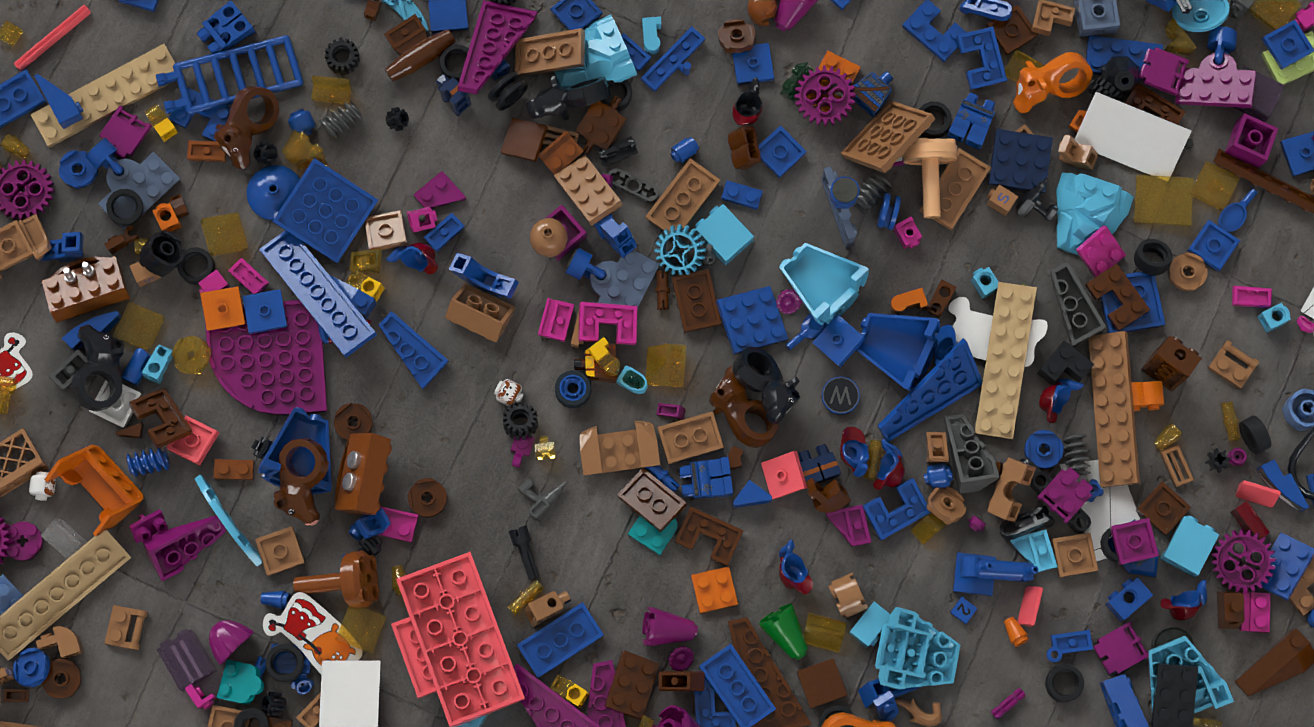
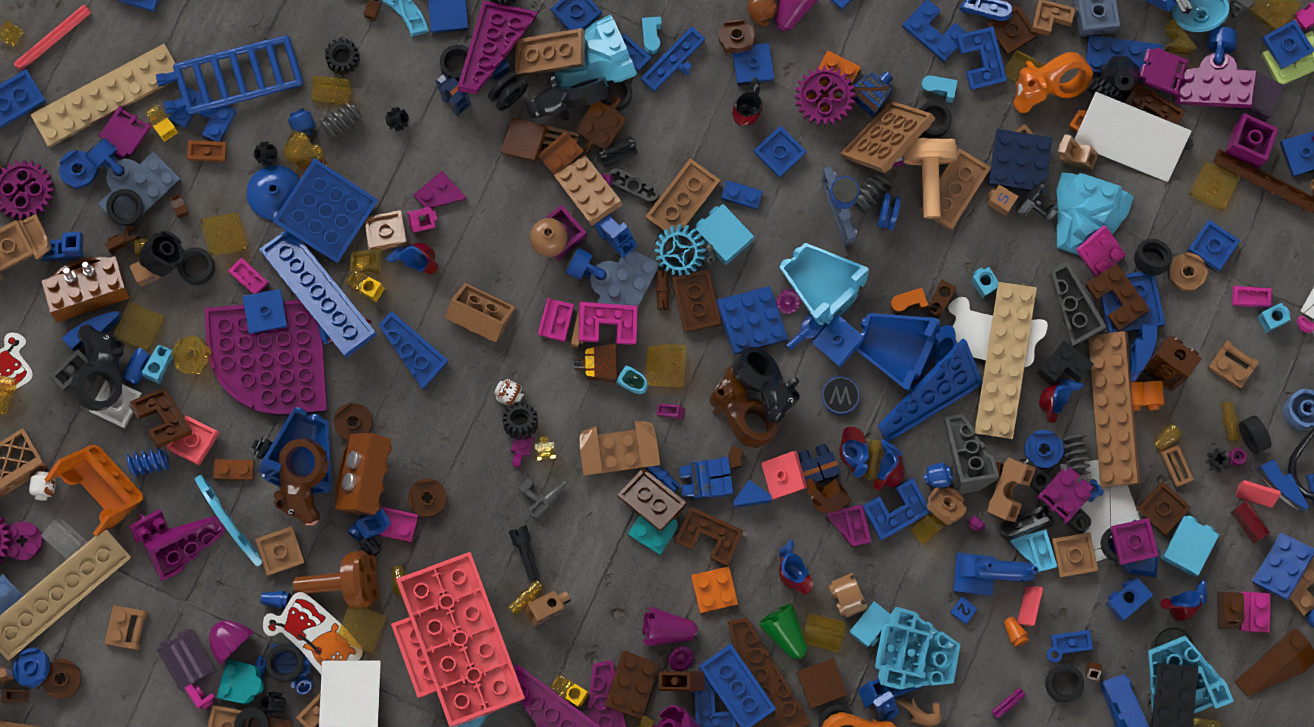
clear yellow cone [0,133,31,159] -> none
blue slope [34,74,84,129] -> none
medium nougat brick [36,626,84,659] -> none
reddish brown piece [116,422,144,439] -> none
orange brick [153,203,182,232] -> none
blue hips [196,0,256,54] -> none
dark pink brick [198,269,230,293] -> none
orange plate [200,286,246,331] -> none
reddish brown animal [214,86,279,169] -> none
blue slope [330,276,377,319] -> none
reddish brown plate [384,14,456,82] -> none
blue plate [424,213,465,252] -> none
blue arch [449,253,519,299] -> none
blue plate [517,602,604,678] -> none
wheel [555,370,591,408] -> none
leg [589,337,620,376] -> none
medium nougat plate [657,411,724,465] -> none
blue brick [670,137,699,164] -> none
reddish brown brick [728,126,761,170] -> none
clear green hinge [780,62,813,101] -> none
dark pink brick [893,216,922,249] -> none
medium nougat slope [926,432,949,463] -> none
blue hips [946,93,995,150] -> none
magenta plate [1093,621,1148,674] -> none
clear yellow piece [1133,175,1194,226] -> none
magenta gear [1211,529,1277,593] -> none
blue piece [1218,188,1258,232] -> none
none -> medium azure leg [921,76,958,103]
none -> reddish brown piece [1085,662,1102,681]
none -> blue slope [1130,324,1157,382]

